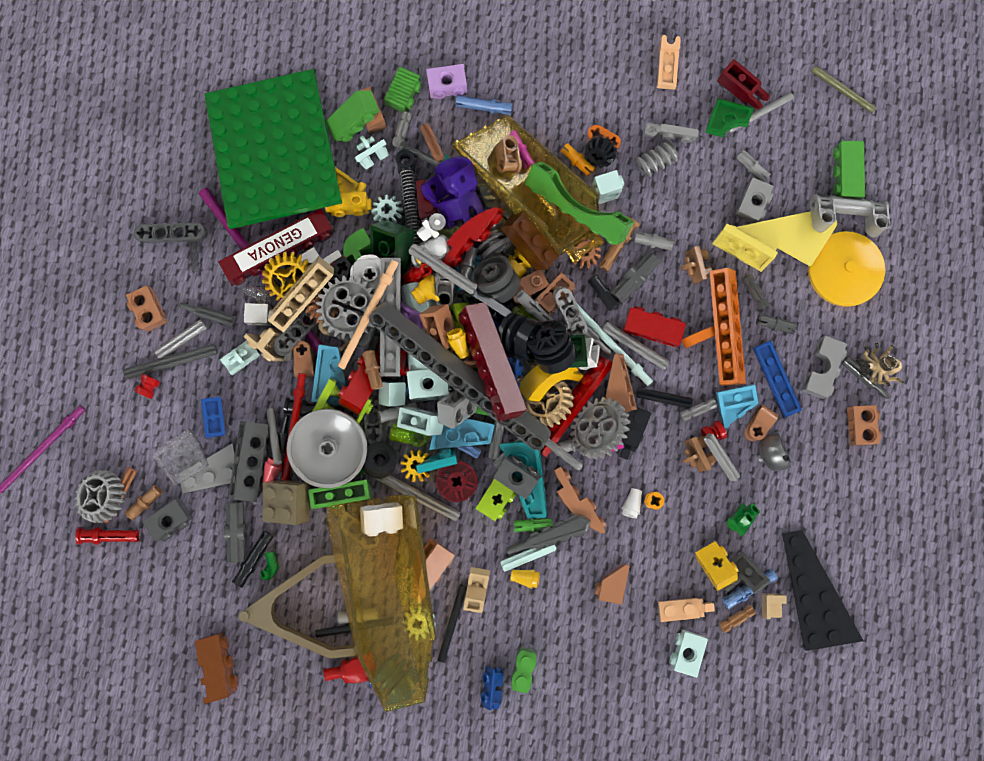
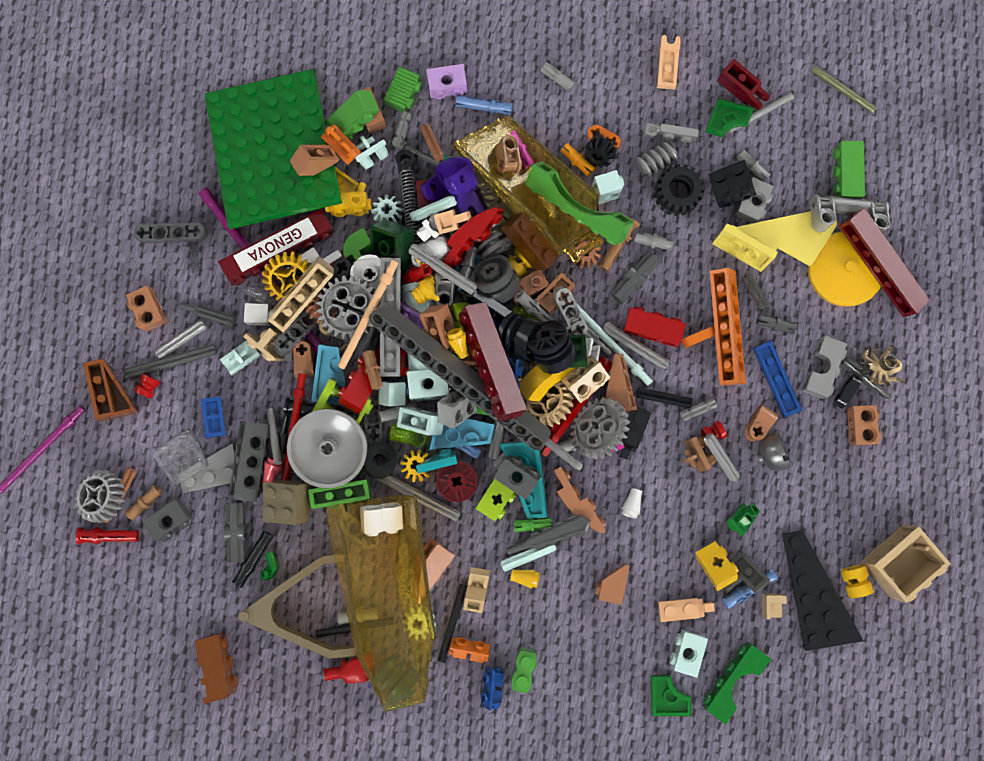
black axle [588,275,618,311] -> none
light orange bush [644,492,664,510] -> none
medium nougat hips [680,246,712,284] -> none
medium azure wing [716,384,759,428] -> none
medium nougat axle [719,605,756,633] -> none
none -> dark orange wedge [83,359,139,422]
none -> nougat slope [290,145,339,176]
none -> orange hinge [321,124,361,165]
none -> light aqua axle [410,195,457,222]
none -> light nougat plate [434,209,472,234]
none -> orange hinge [449,637,490,663]
none -> light grey axle [540,62,576,92]
none -> tan brick [561,355,610,403]
none -> green tile [650,675,691,716]
none -> black tyre [654,164,705,216]
none -> green arch [703,642,771,725]
none -> black plate [708,160,757,208]
none -> black beam [833,374,863,409]
none -> brick [838,208,930,318]
none -> yellow wheel [840,564,874,598]
none -> tan container [860,525,951,603]

